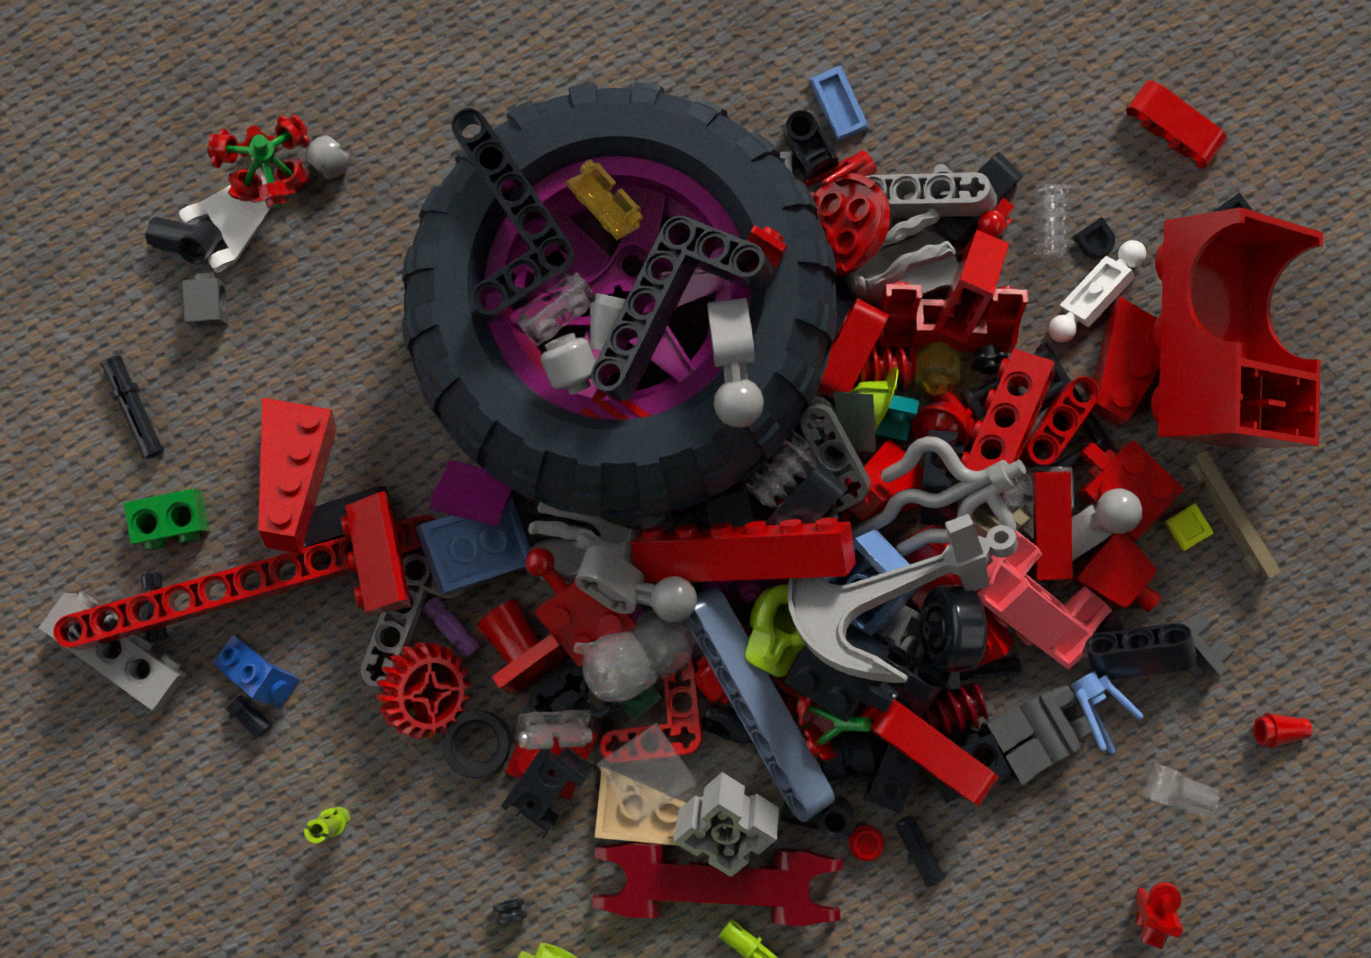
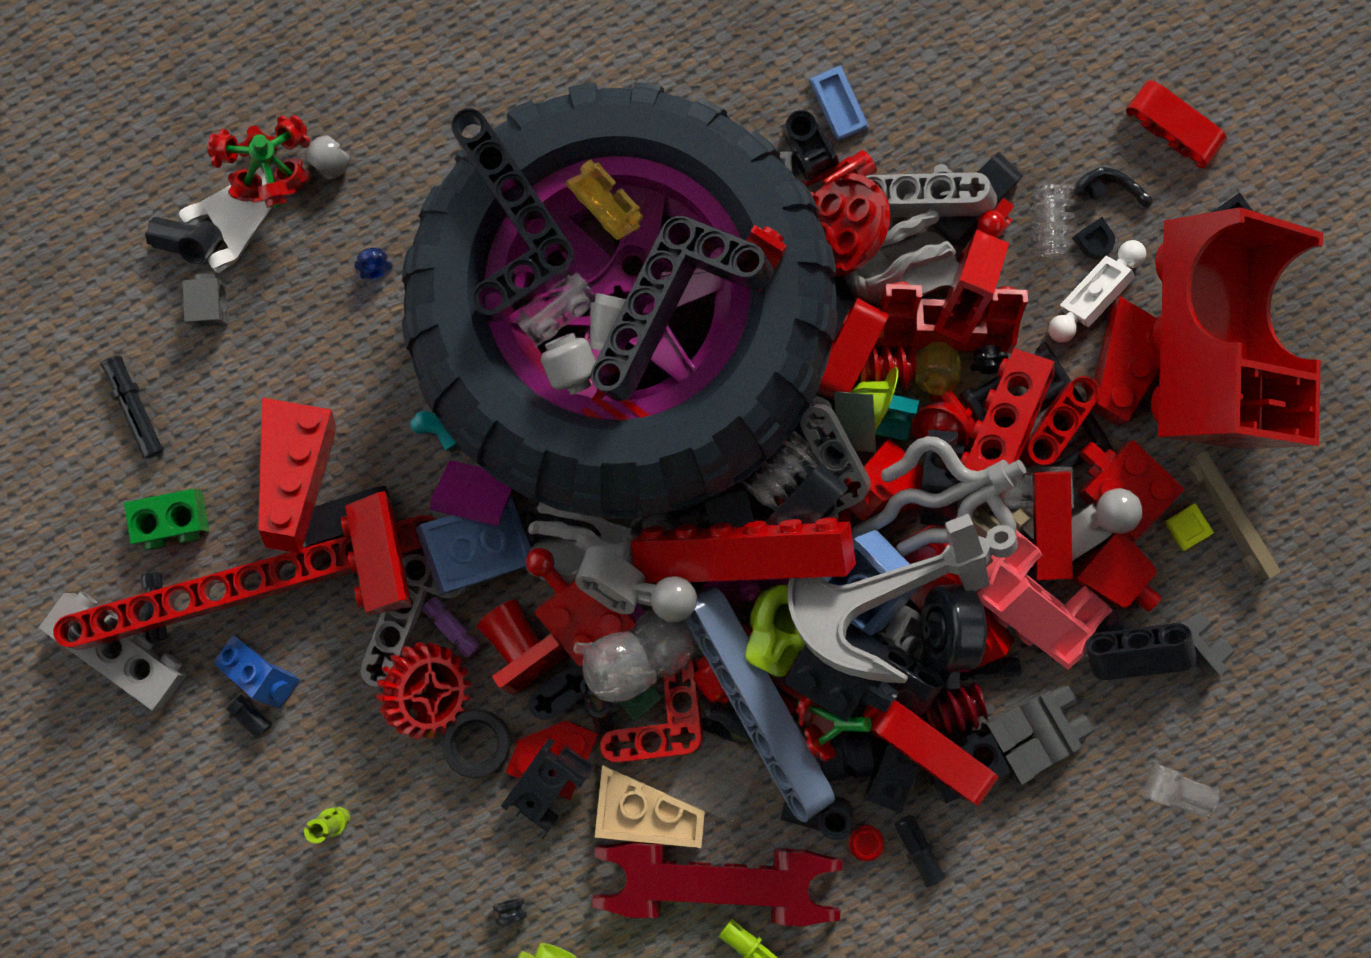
clear hinge [515,710,592,750] -> none
clear tile [597,723,697,824] -> none
light grey brick [674,772,779,877] -> none
light grey beam [707,298,764,428] -> none
medium blue plant [1070,671,1143,755] -> none
red hips [1135,882,1183,949] -> none
red cone [1254,713,1312,749] -> none
none -> clear blue plate [354,248,393,279]
none -> teal arm [410,410,457,451]
none -> black piece [1073,167,1153,208]

